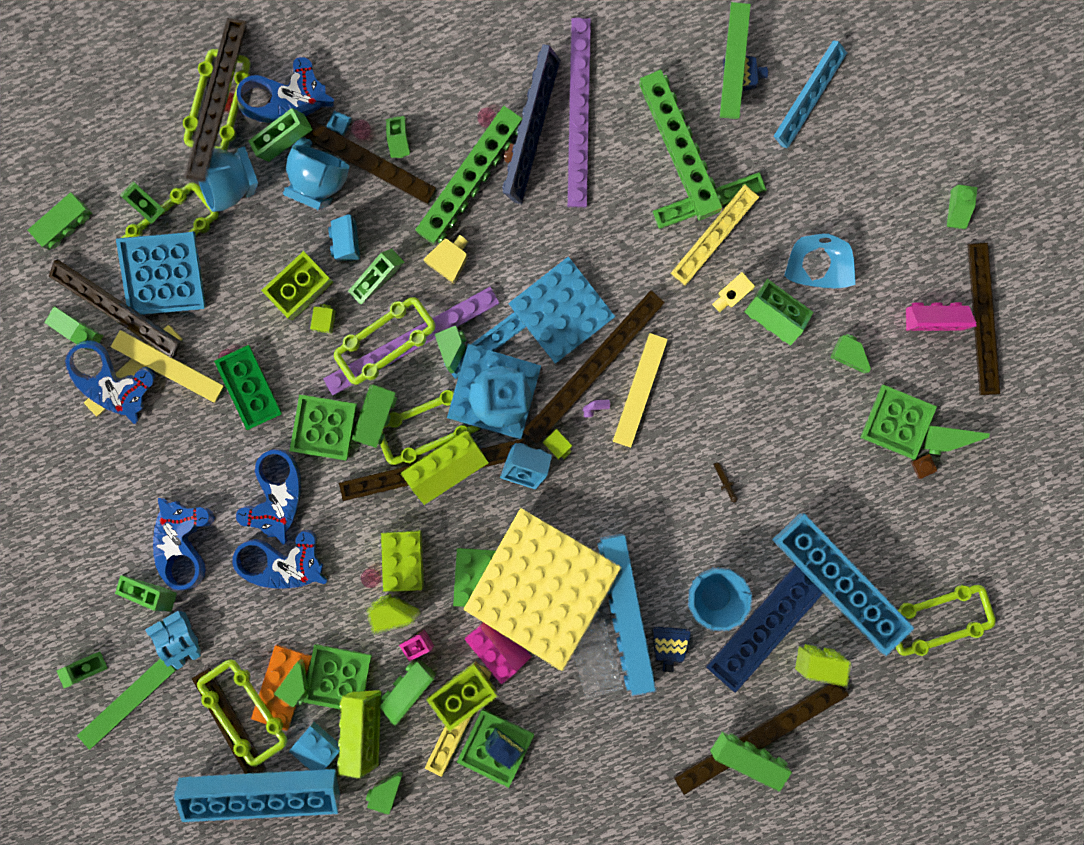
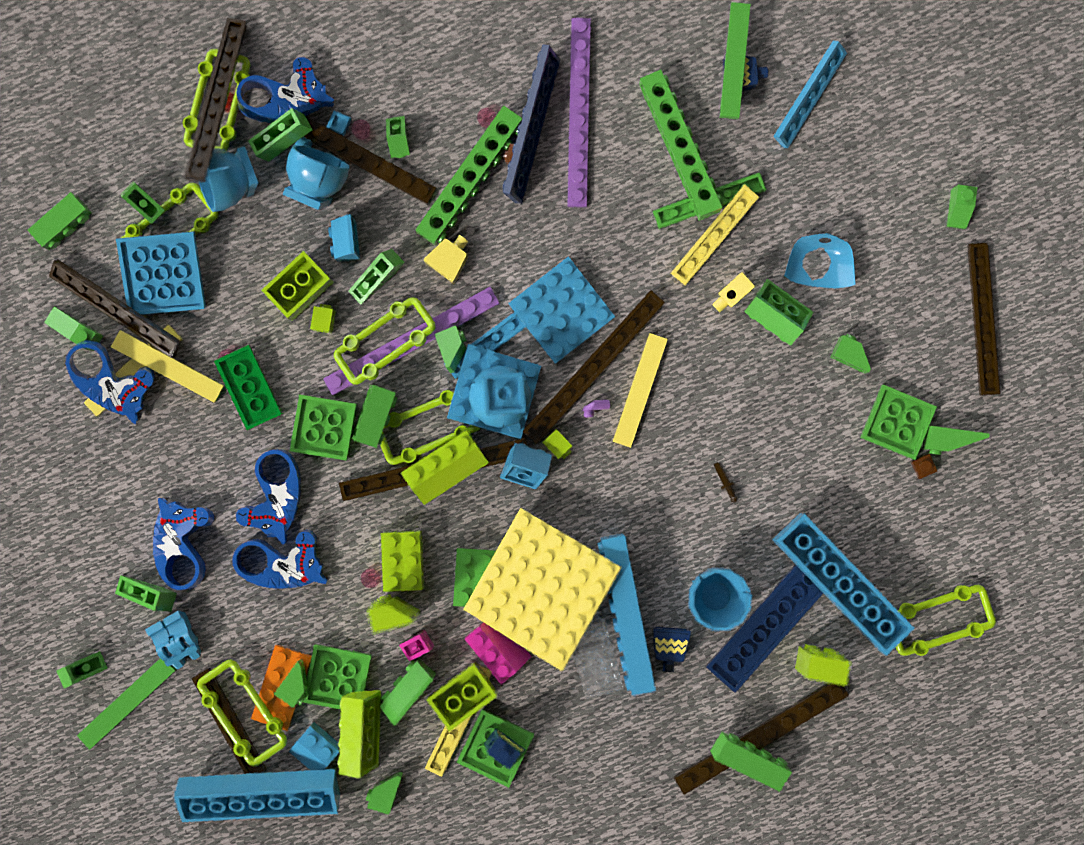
dark pink slope [906,302,976,331] -> none

